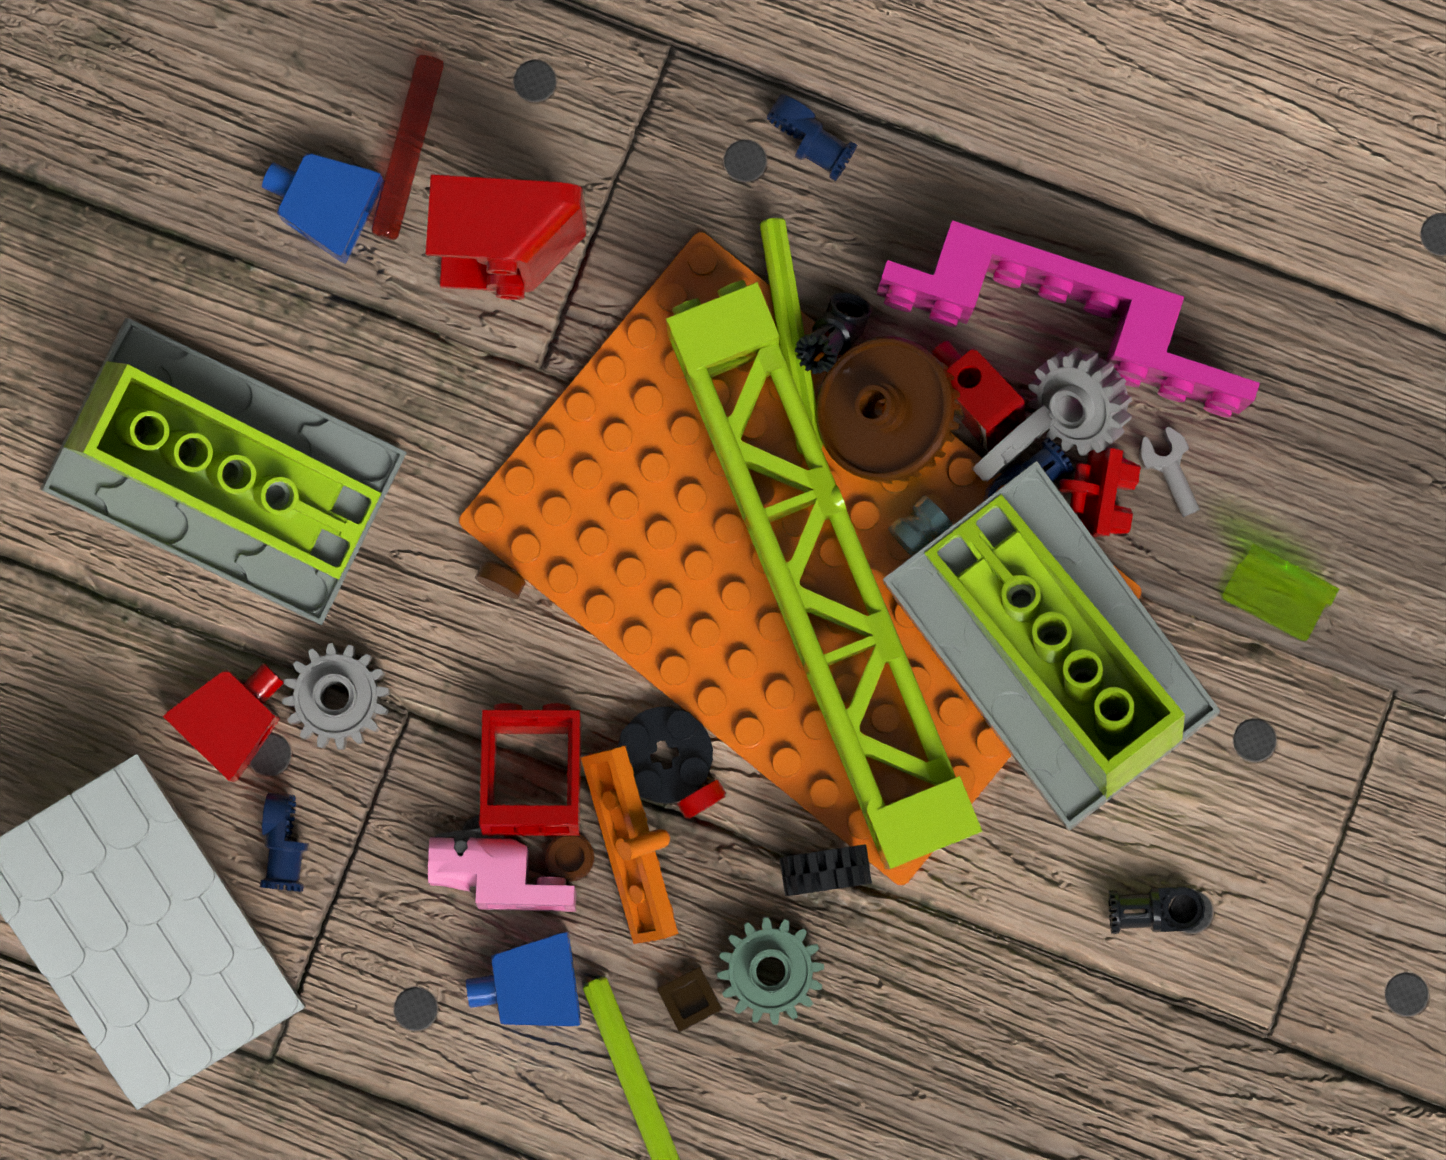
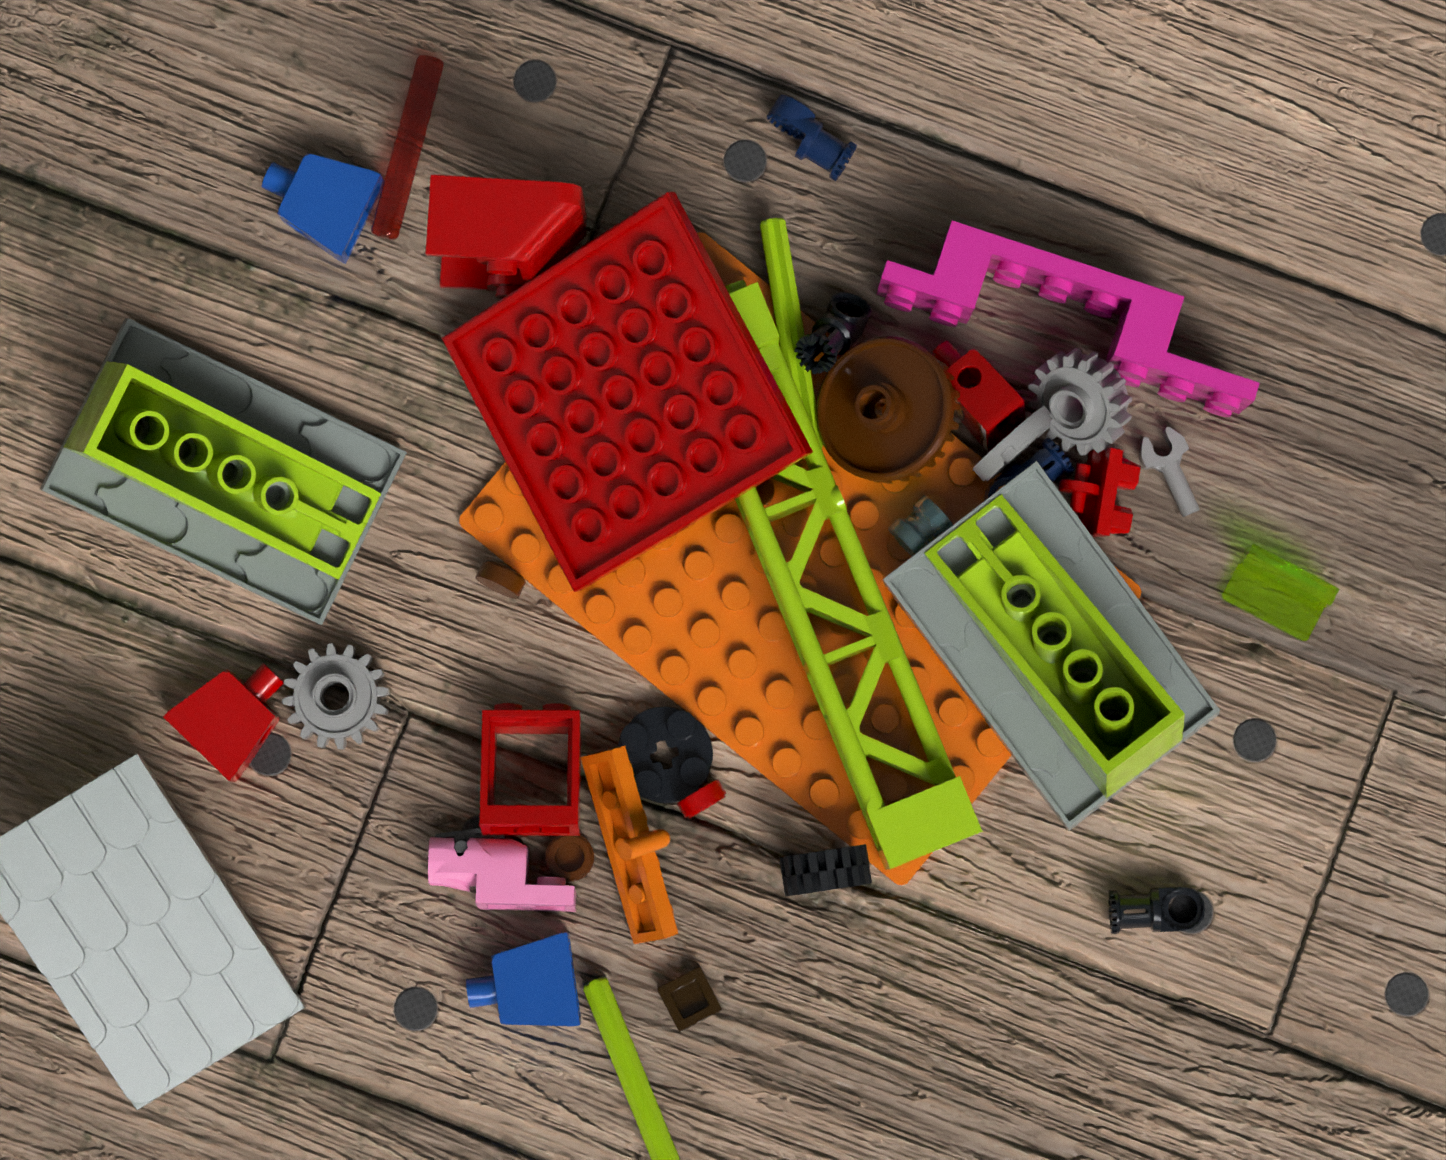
dark blue connector [259,792,309,892] -> none
sand green gear [717,917,824,1025] -> none
none -> red tile [442,192,813,592]

